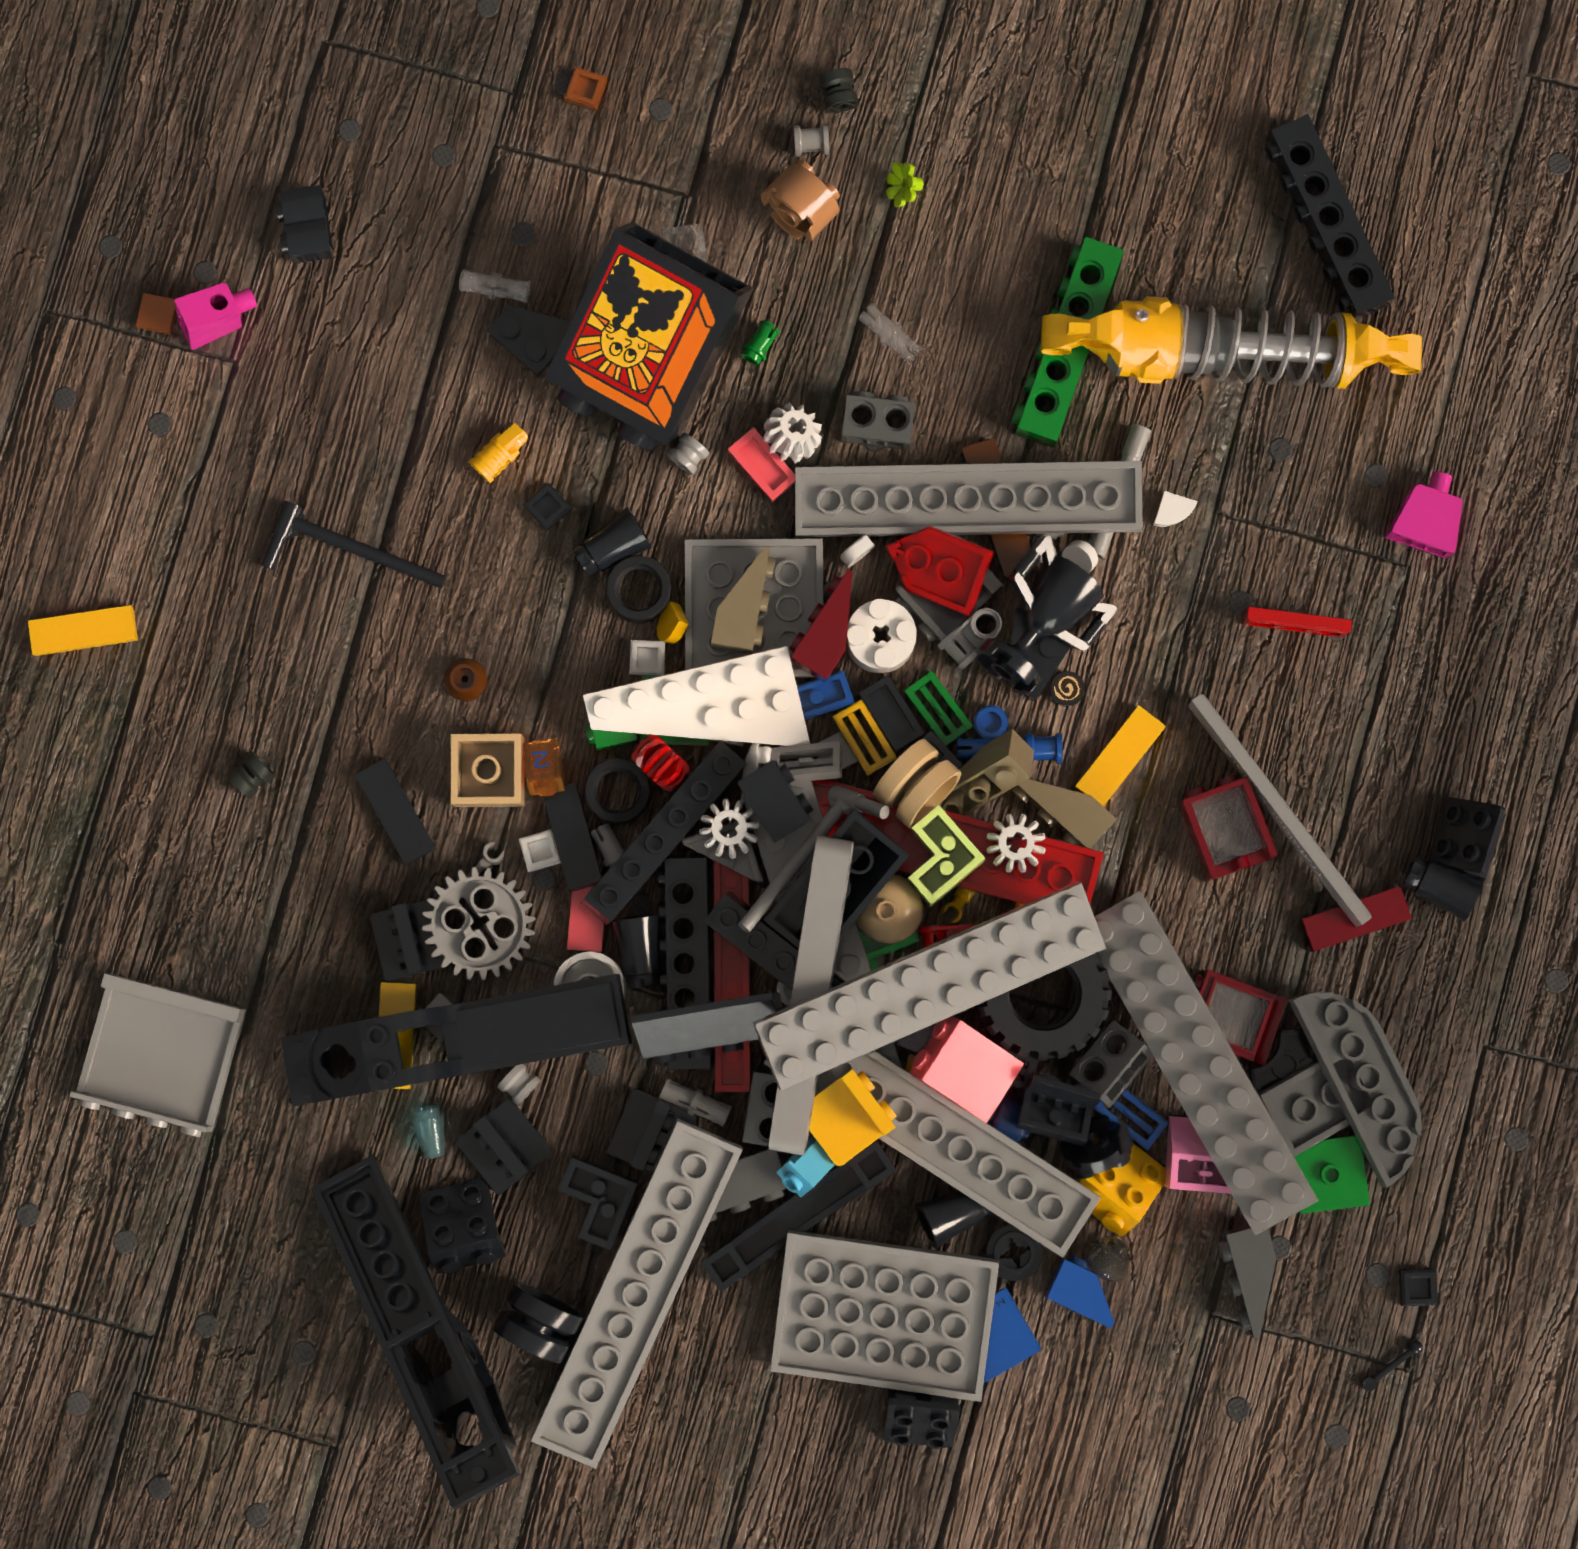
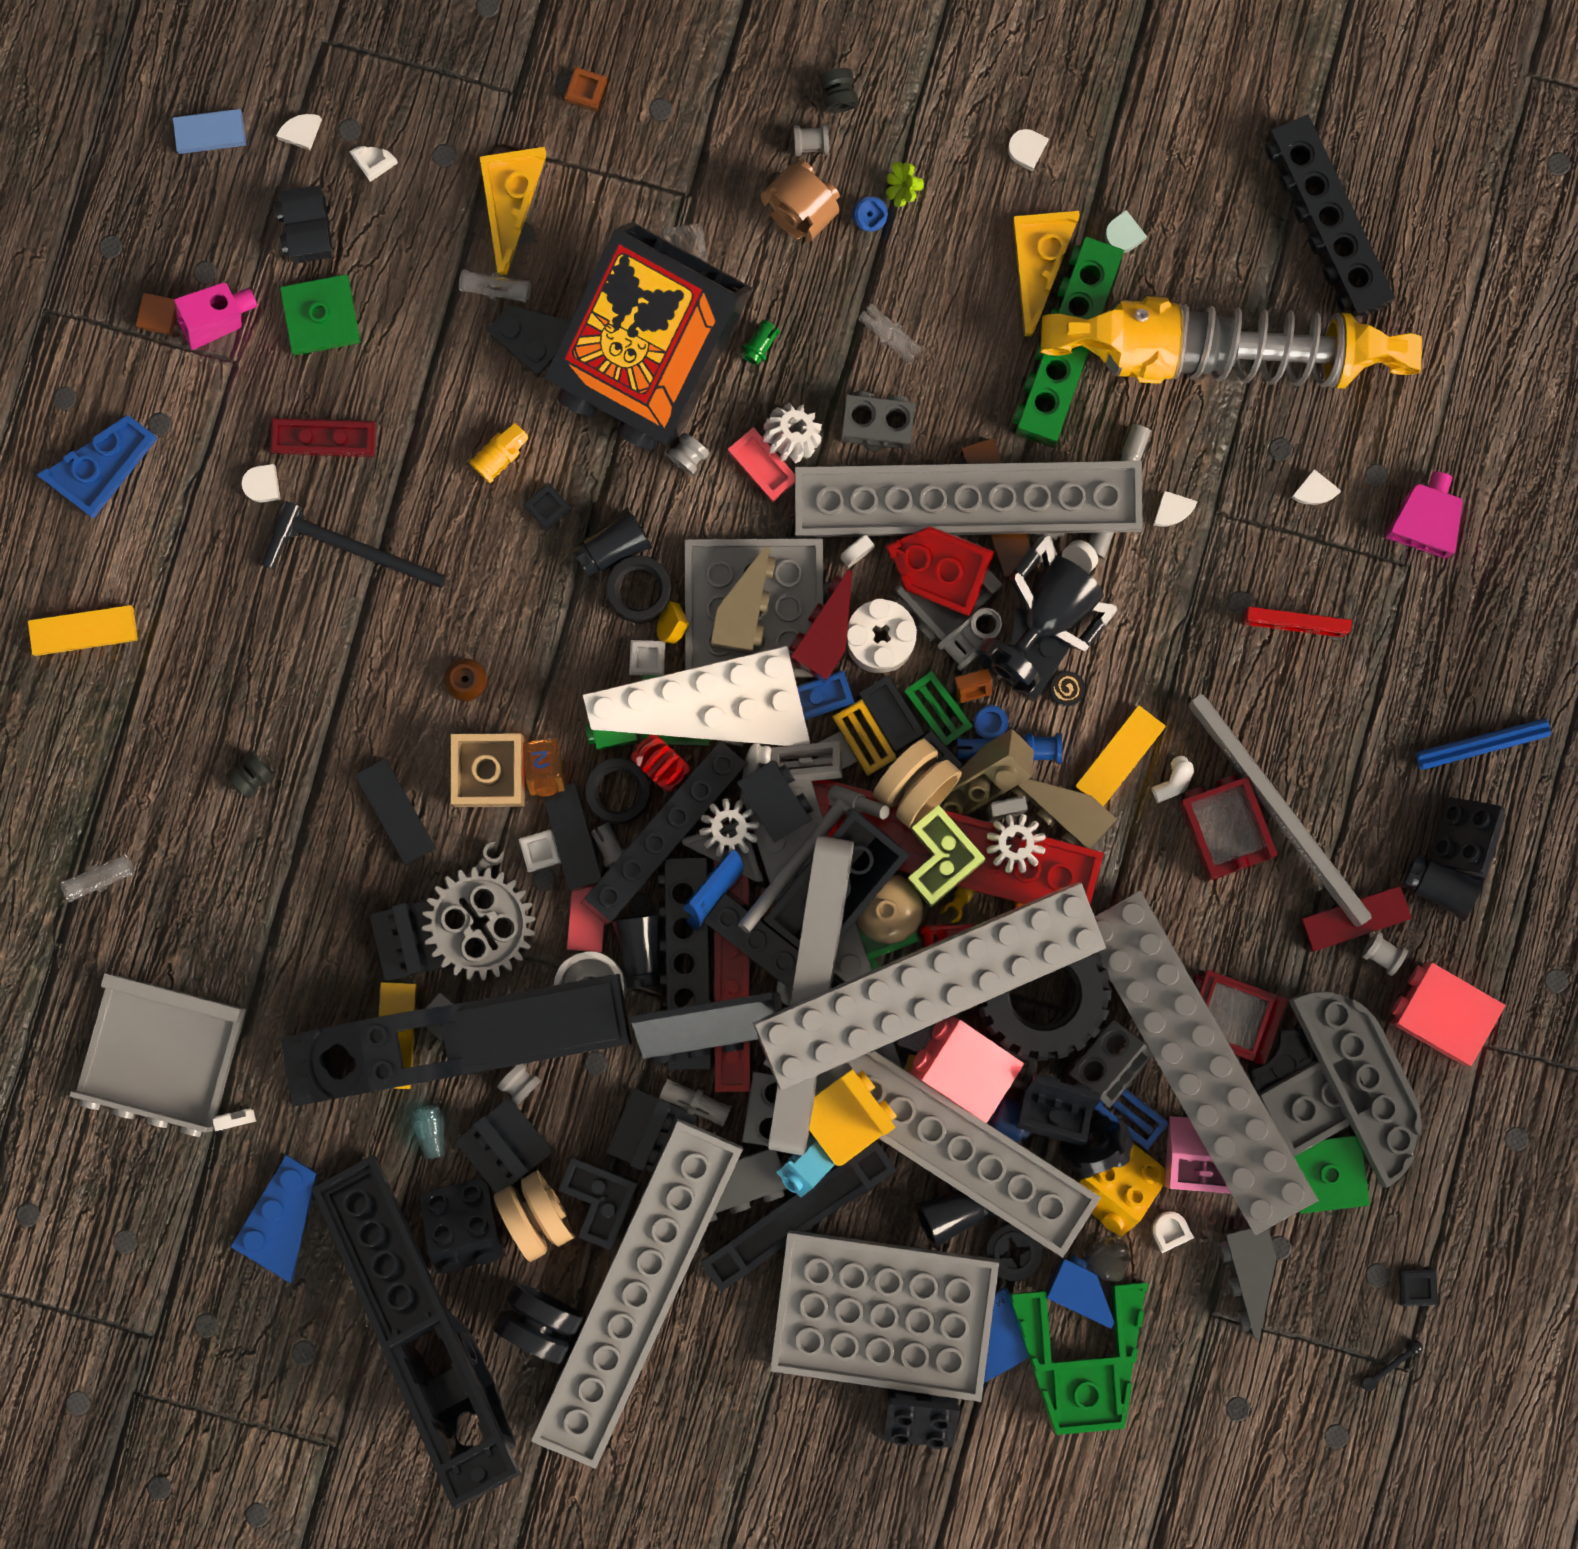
none -> blue wing [37,415,158,519]
none -> clear pin [61,854,135,902]
none -> medium blue tile [173,109,246,154]
none -> white tile [213,1108,256,1131]
none -> blue wing [231,1155,318,1283]
none -> white tile [242,464,281,503]
none -> dark red tile [270,418,376,458]
none -> white tile [276,114,322,151]
none -> green plate [280,274,361,356]
none -> white tile [349,146,398,182]
none -> yellow wing [480,147,546,276]
none -> tan wheel [493,1170,575,1262]
none -> blue slope [682,850,744,930]
none -> blue tile [852,197,888,231]
none -> dark orange tile [955,669,992,703]
none -> light grey tile [986,796,1028,822]
none -> white tile [1008,129,1049,172]
none -> green wing [1009,1282,1148,1435]
none -> yellow wing [1013,211,1080,337]
none -> light aqua tile [1105,210,1147,253]
none -> white arm [1151,756,1194,803]
none -> white tile [1151,1211,1194,1253]
none -> white tile [1291,469,1341,504]
none -> light grey bush [1361,931,1408,976]
none -> coral brick [1391,963,1506,1066]
none -> blue axle [1415,719,1551,770]

